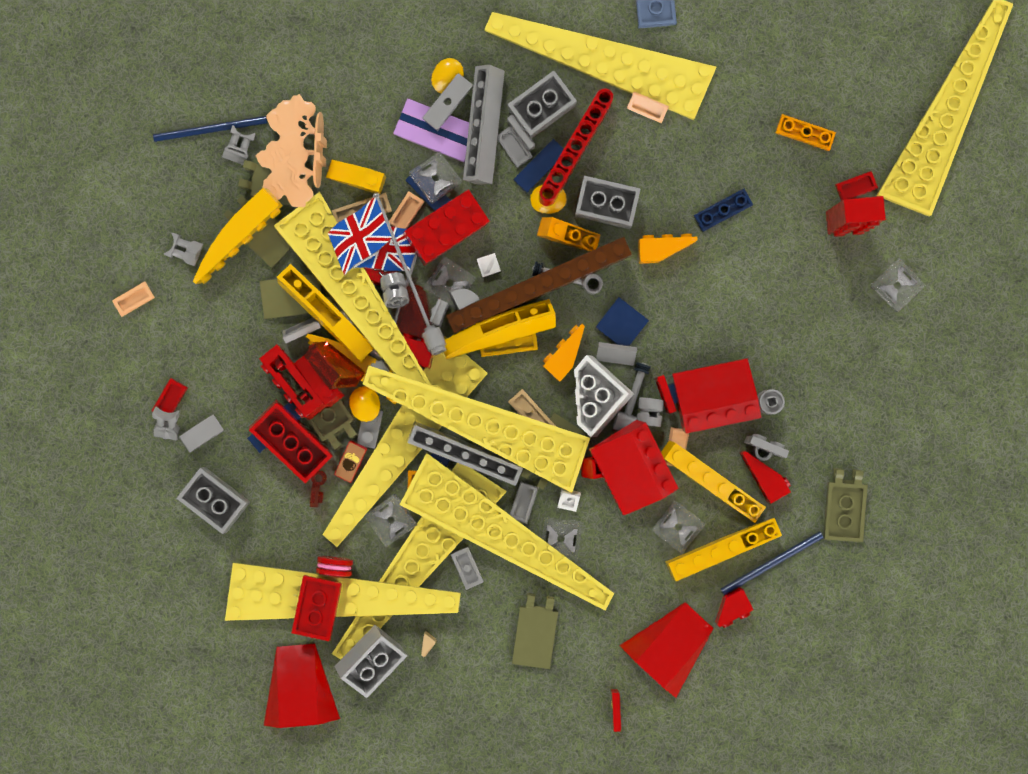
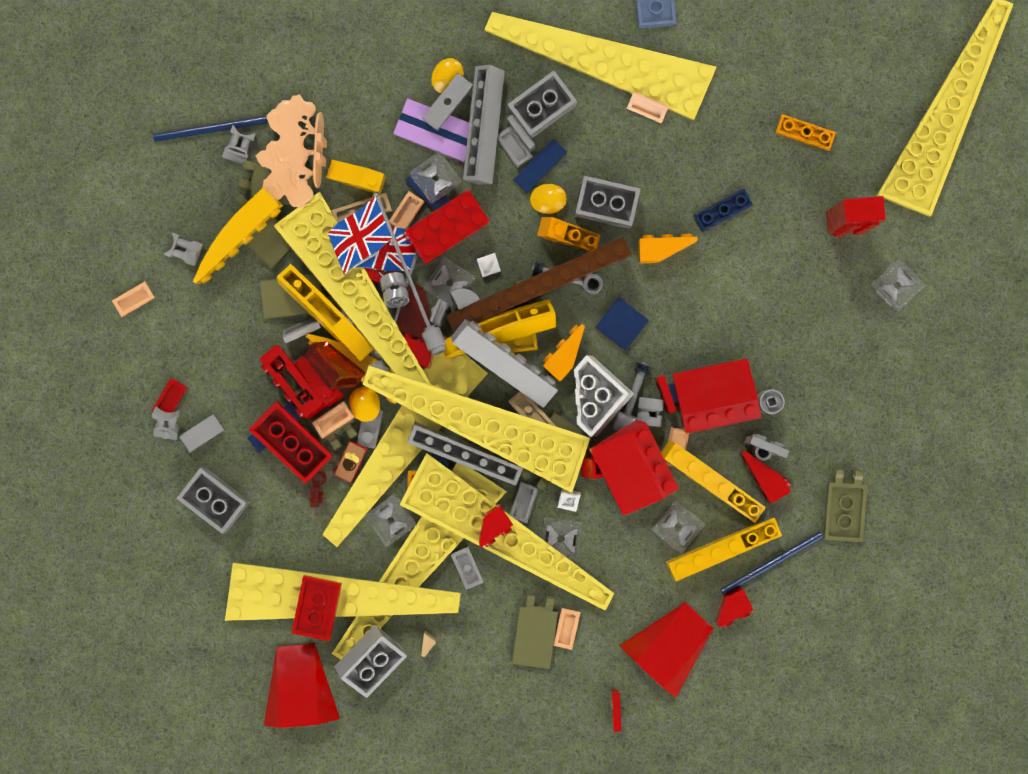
red head [316,556,353,577] -> none
red beam [539,88,613,207] -> none
light grey tile [596,342,637,366] -> none
red tile [835,171,878,201] -> none
none -> light nougat tile [312,401,354,439]
none -> light grey brick [451,319,558,408]
none -> red slope [478,504,513,547]
none -> light nougat tile [553,608,581,650]

